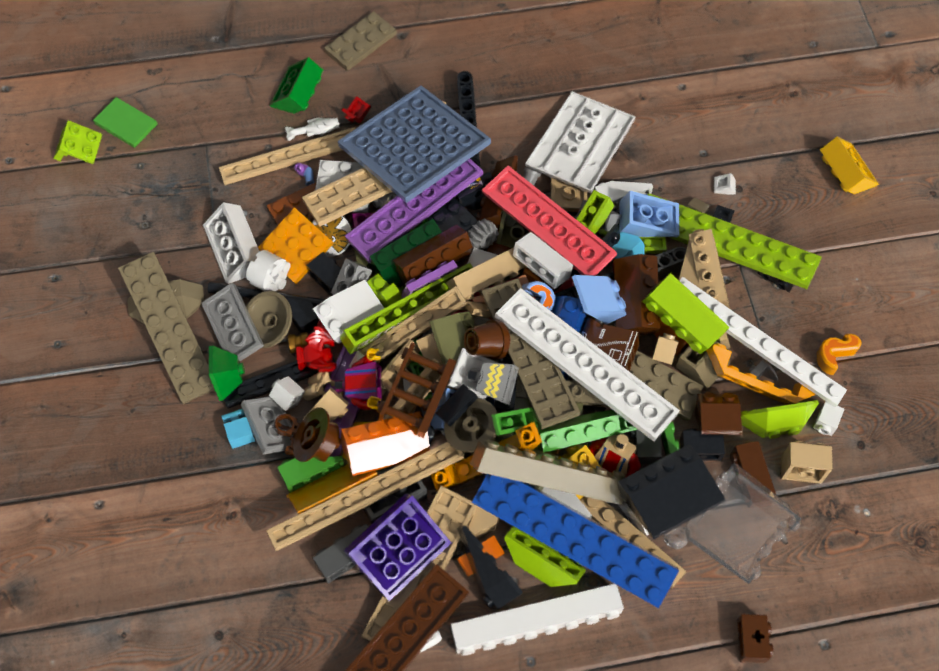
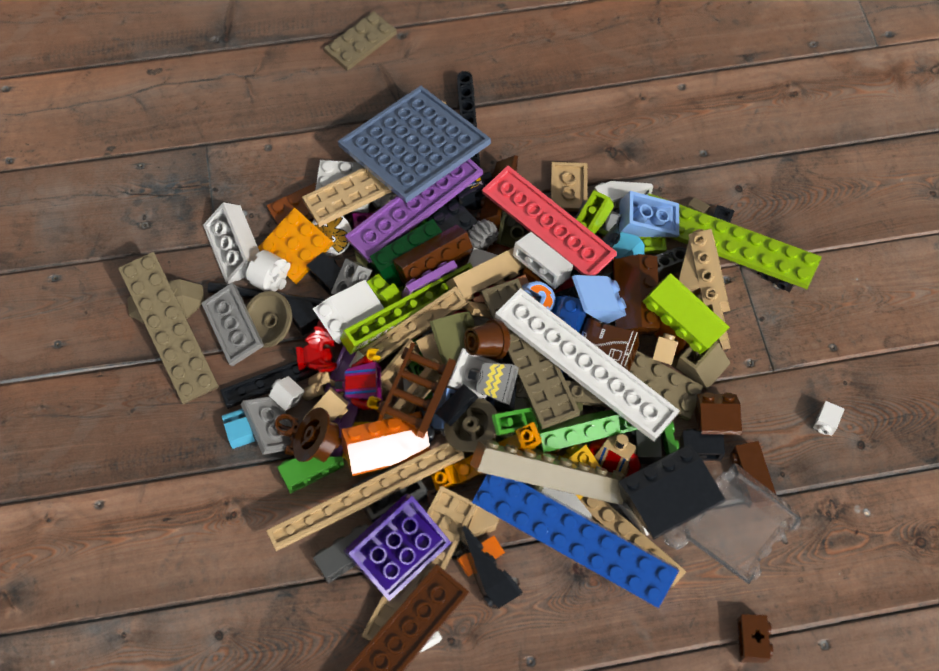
lime bracket [53,120,102,164] -> none
bright green tile [93,97,157,148] -> none
green slope [209,345,245,401] -> none
tan plate [219,127,356,185] -> none
green slope [269,57,323,114] -> none
white animal [285,118,340,141] -> none
light orange container [286,464,378,515] -> none
pearl gold wheel [288,332,308,354] -> none
arm [294,163,314,186] -> none
red bracket [341,96,372,124] -> none
white brick [451,584,624,656] -> none
lime wedge [504,526,586,587] -> none
light grey piece [523,167,541,185] -> none
white piece [525,91,635,193] -> none
white plate [680,277,847,407] -> none
light orange slope [706,343,816,405] -> none
white slope [714,173,736,195] -> none
lime wedge [741,400,819,439] -> none
flat silver plate [747,360,778,380] -> none
tan brick [781,441,832,484] -> none
light orange animal [816,334,861,375] -> none
yellow slope [820,137,879,194] -> none

